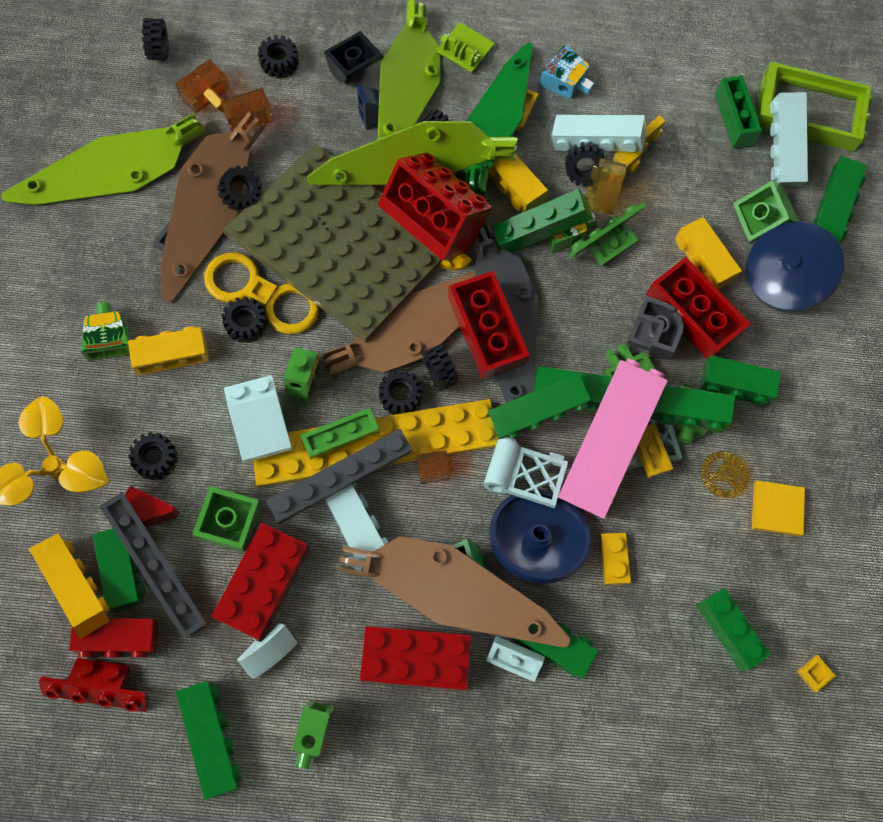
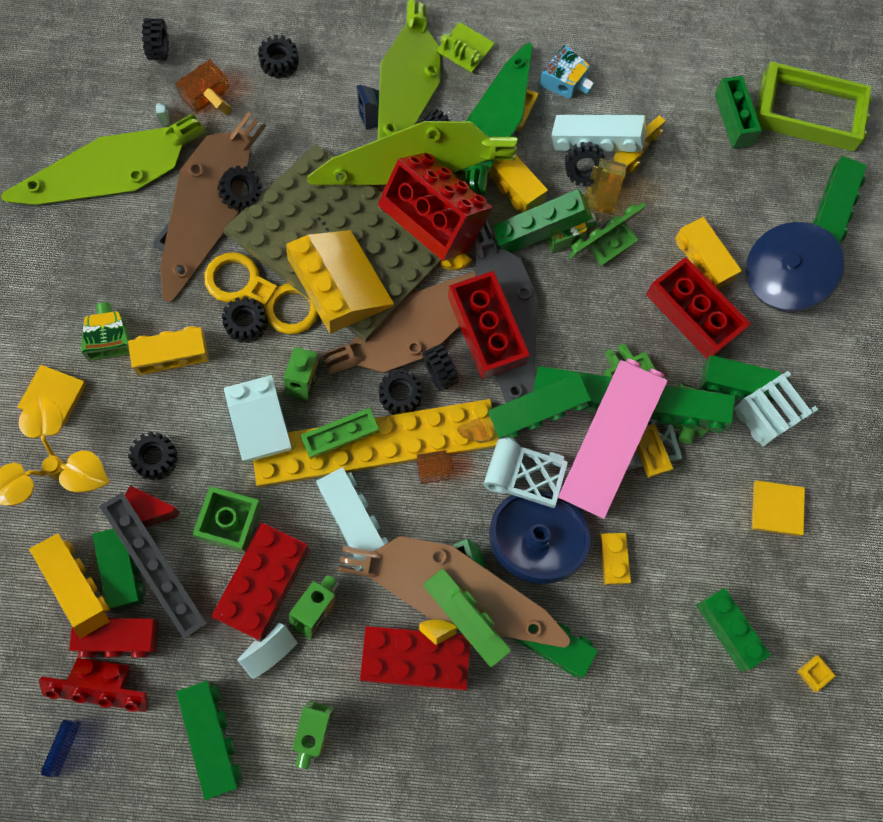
clear orange brick [220,88,273,132] -> none
dark grey plate [266,429,412,525] -> none
black slope [324,31,384,83] -> none
light aqua plate [486,636,545,682] -> none
flat silver brick [627,296,684,358] -> none
clear yellow piece [700,451,749,498] -> none
bright green slope [733,180,799,242] -> none
light aqua brick [770,92,808,187] -> none
none -> yellow tile [17,364,87,427]
none -> clear blue tile [40,719,81,778]
none -> light aqua tile [156,103,170,126]
none -> yellow slope [286,230,394,334]
none -> bright green torso [289,575,339,639]
none -> yellow tile [419,620,457,645]
none -> bright green bracket [423,569,510,667]
none -> clear yellow tile [457,418,491,443]
none -> light aqua plate [734,371,818,447]

